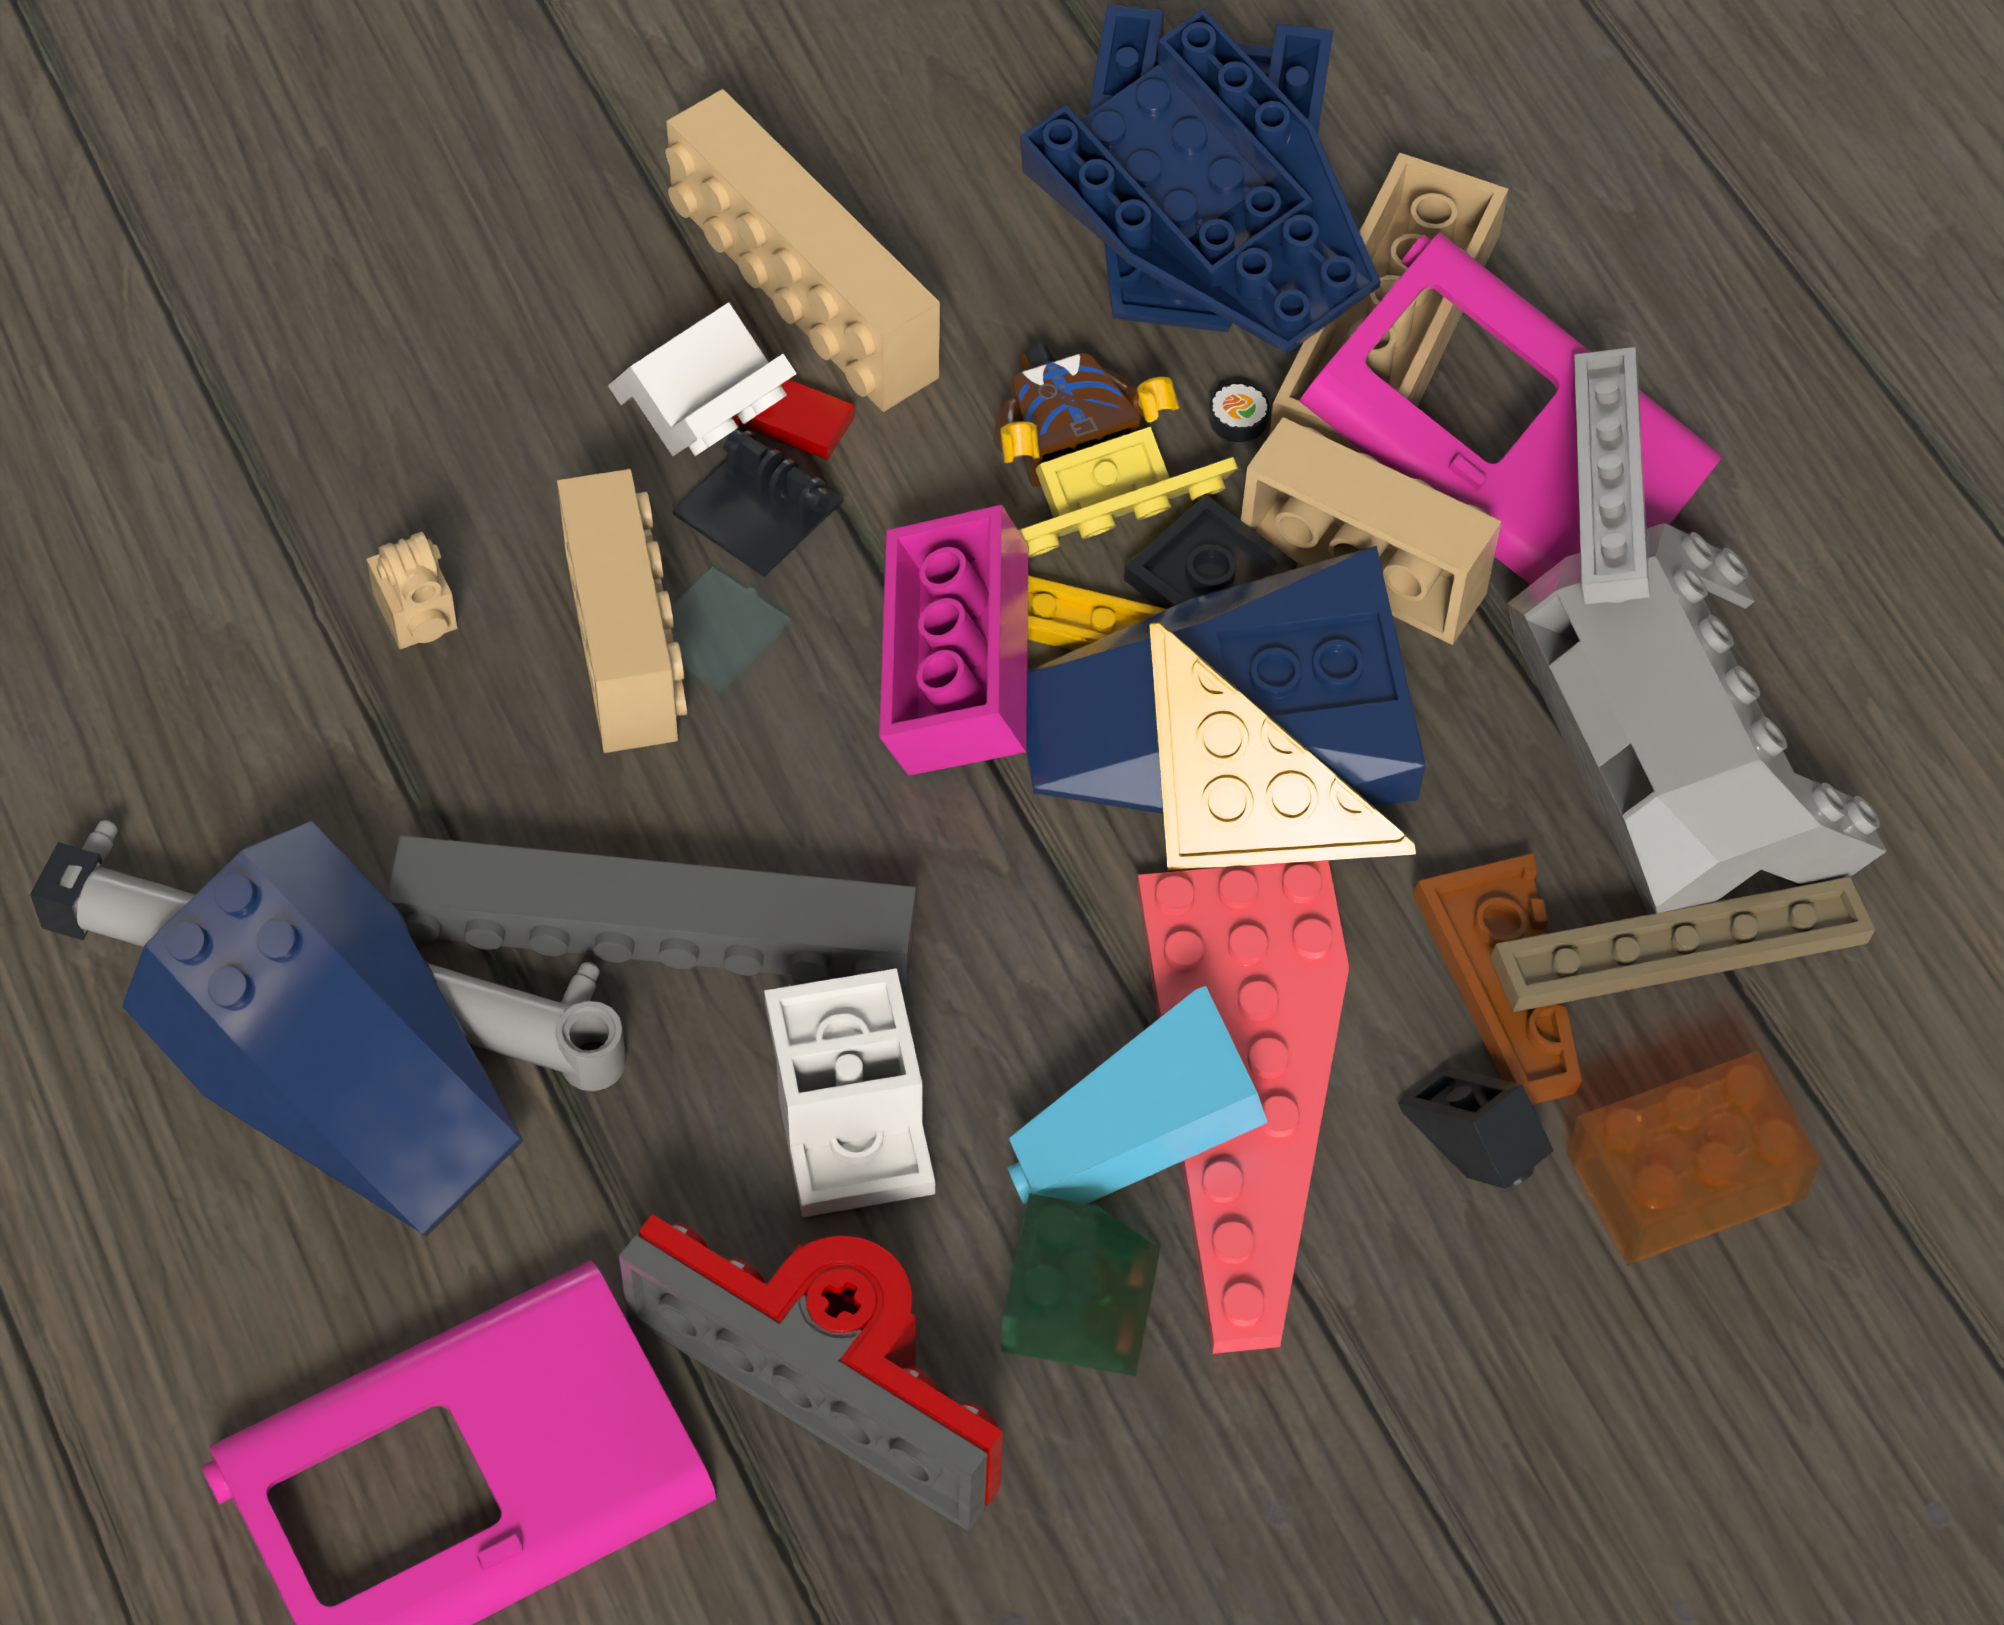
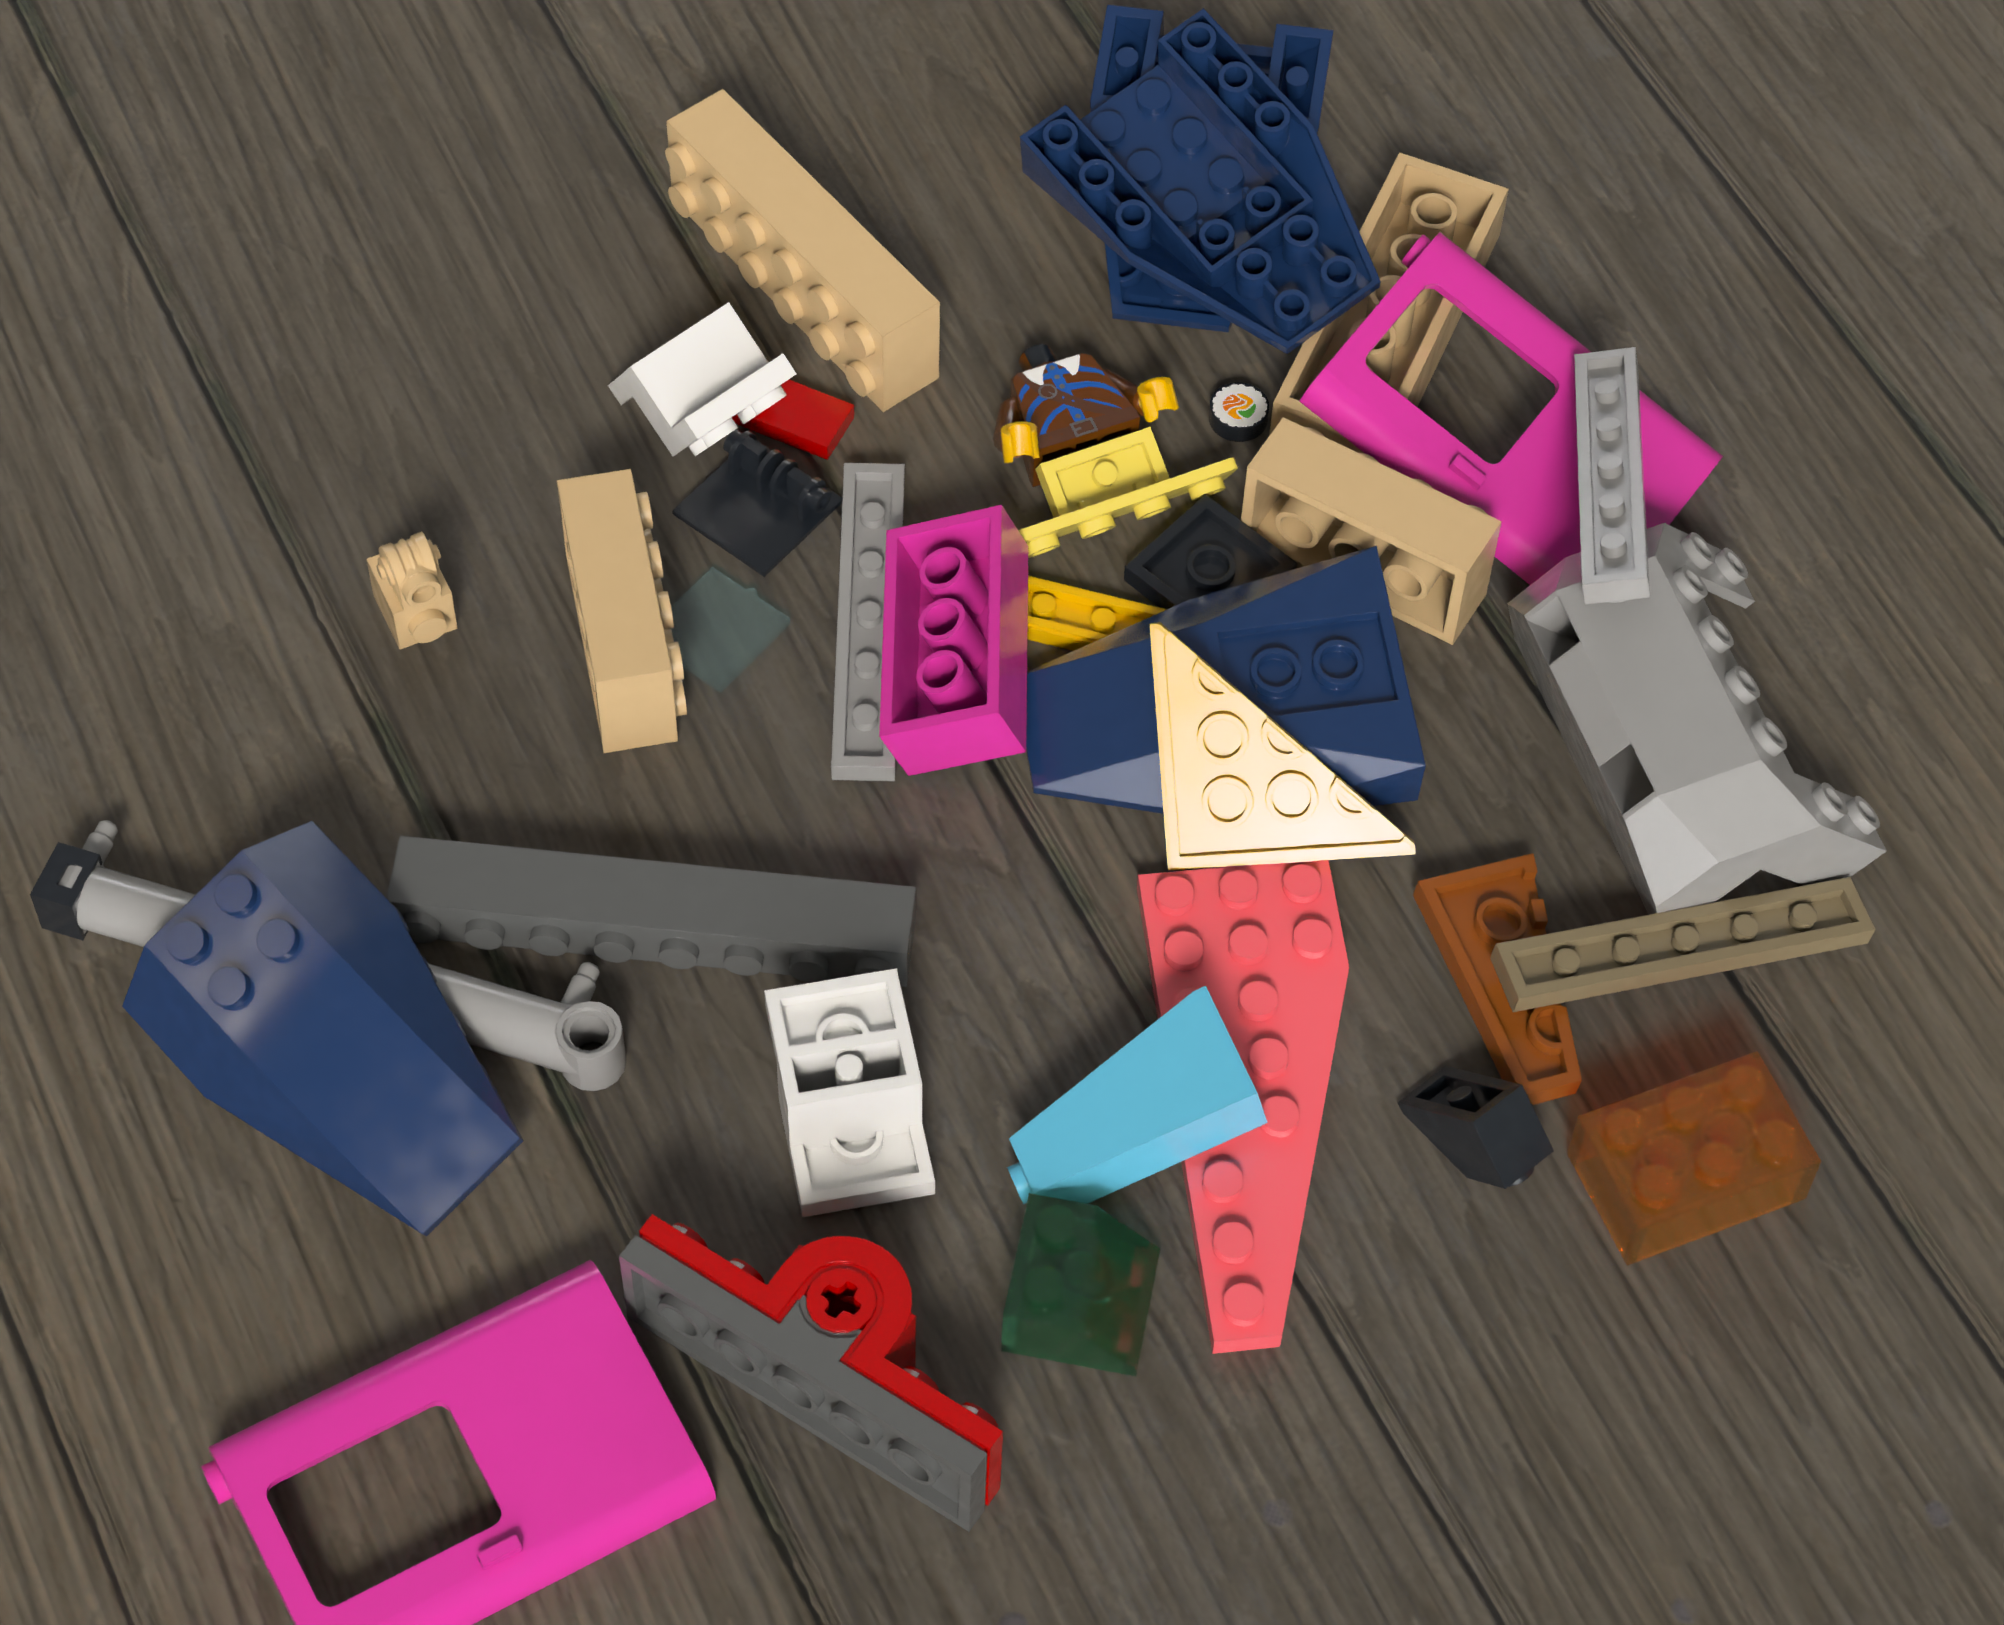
none -> light grey plate [831,463,905,781]

